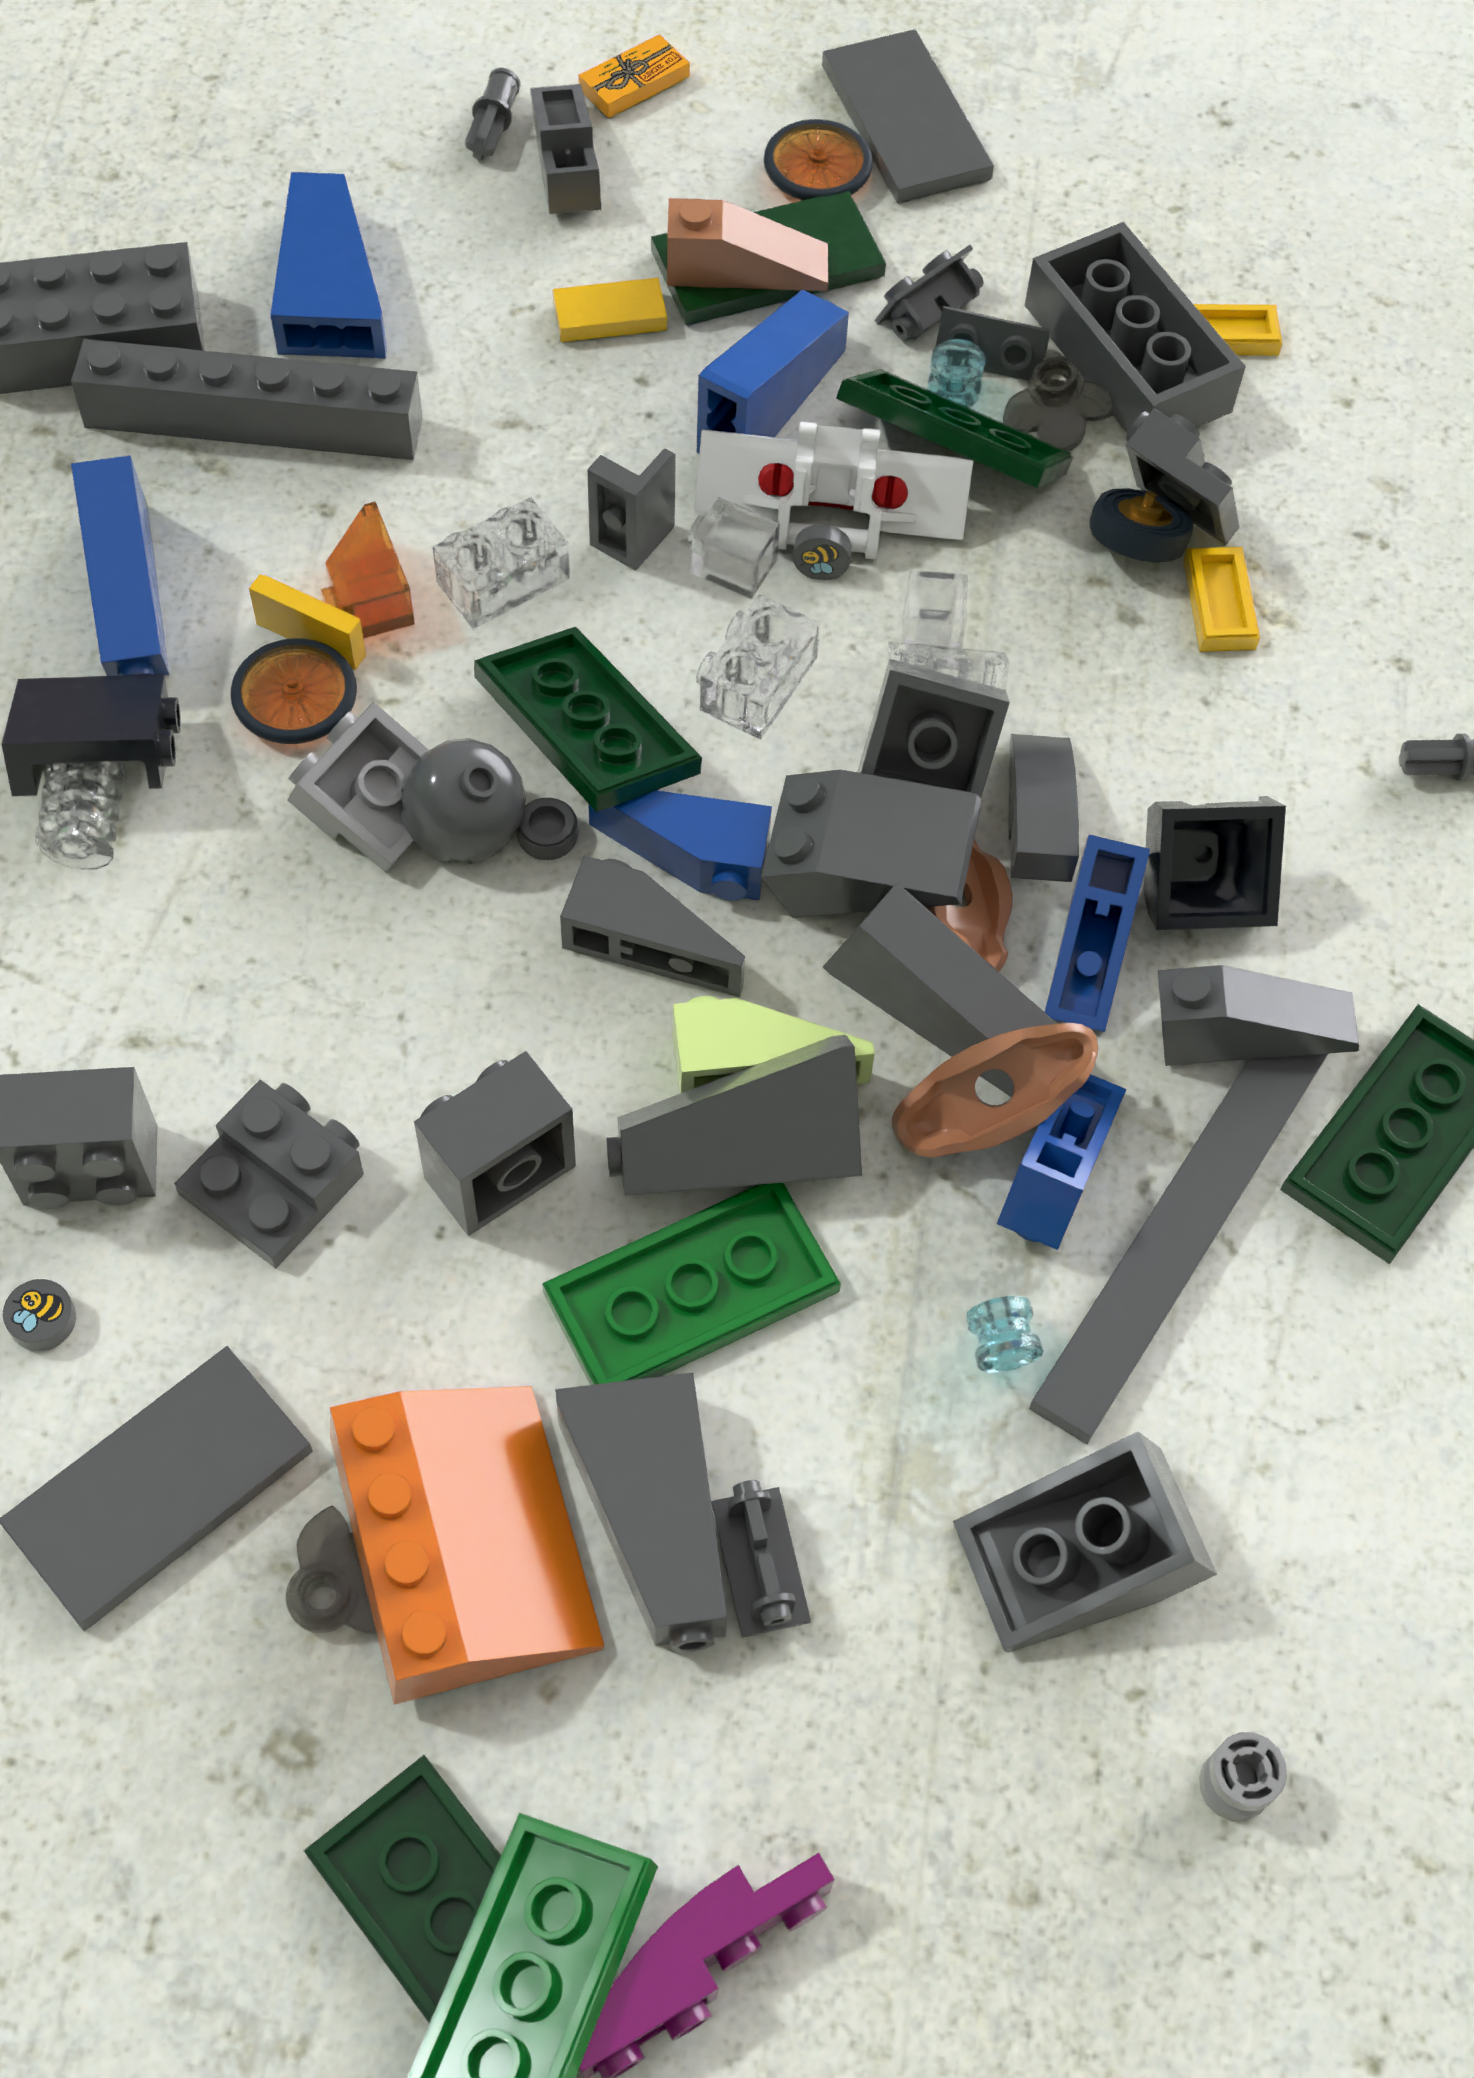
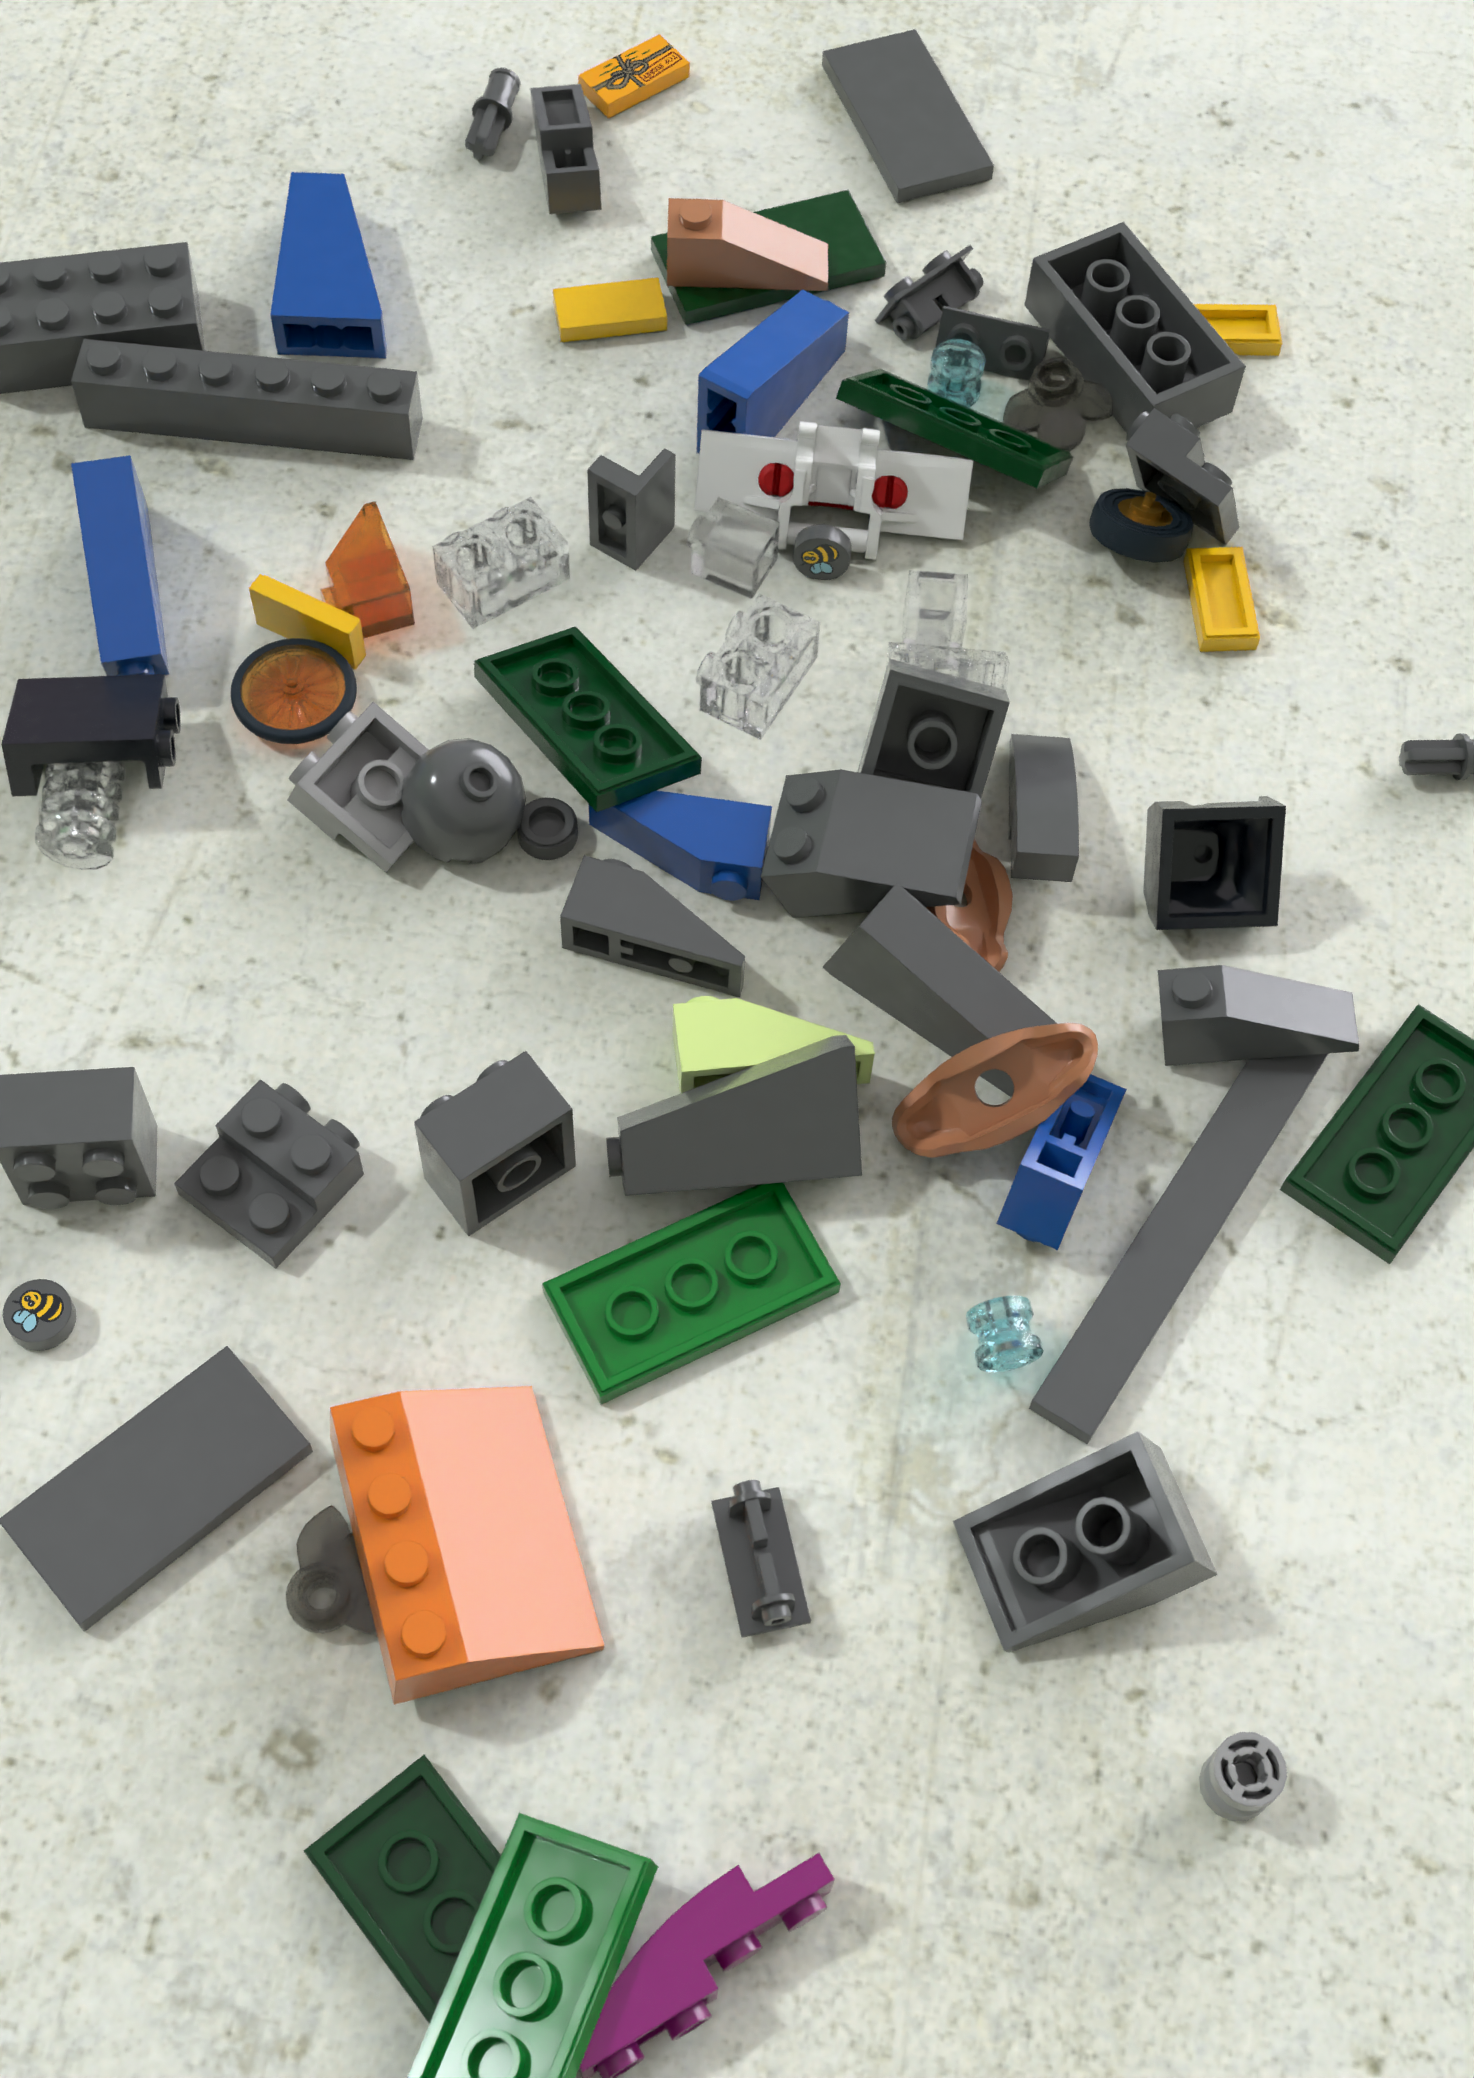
dark grey slope [555,1373,727,1652] -> none
clear orange wheel [764,119,873,200] -> none
blue slope [1045,834,1150,1032] -> none

